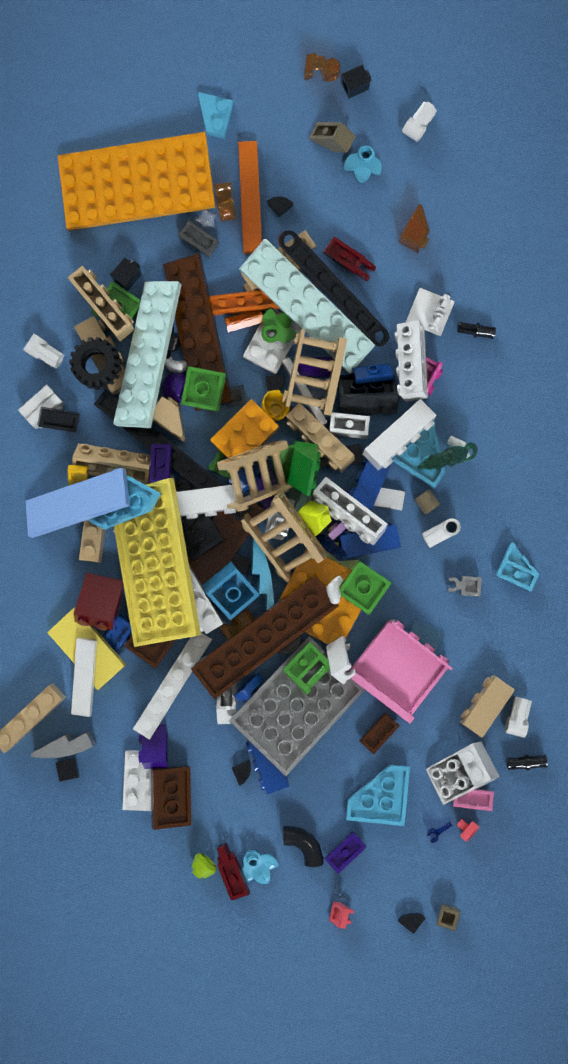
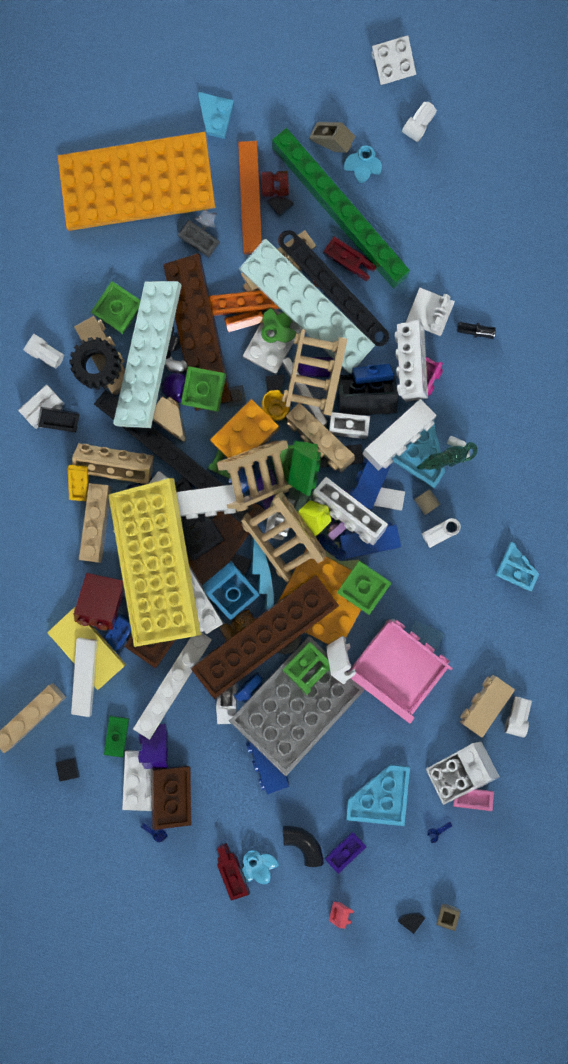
light blue tile [25,468,130,538] -> none
light grey slope [31,731,96,758] -> none
tan brick [67,265,134,341] -> none
medium azure plate [88,469,161,530] -> none
black brick [110,257,142,291] -> none
dark purple plate [149,444,172,483] -> none
lime cone [191,853,217,879] -> none
clear orange leg [214,182,236,222] -> none
black tile [232,759,251,786] -> none
clear orange leg [304,53,340,82] -> none
white arm [326,576,344,604] -> none
black brick [341,65,371,99] -> none
reddish brown plate [359,712,400,754] -> none
clear orange slope [399,204,430,253] -> none
light grey plate [447,576,482,597] -> none
coral tile [457,819,480,842] -> none
black pin [506,755,548,771] -> none
none -> green plate [104,716,130,758]
none -> clear blue hand [141,823,168,842]
none -> clear red wheel [261,171,289,197]
none -> green brick [272,128,410,289]
none -> white hinge [371,35,416,85]

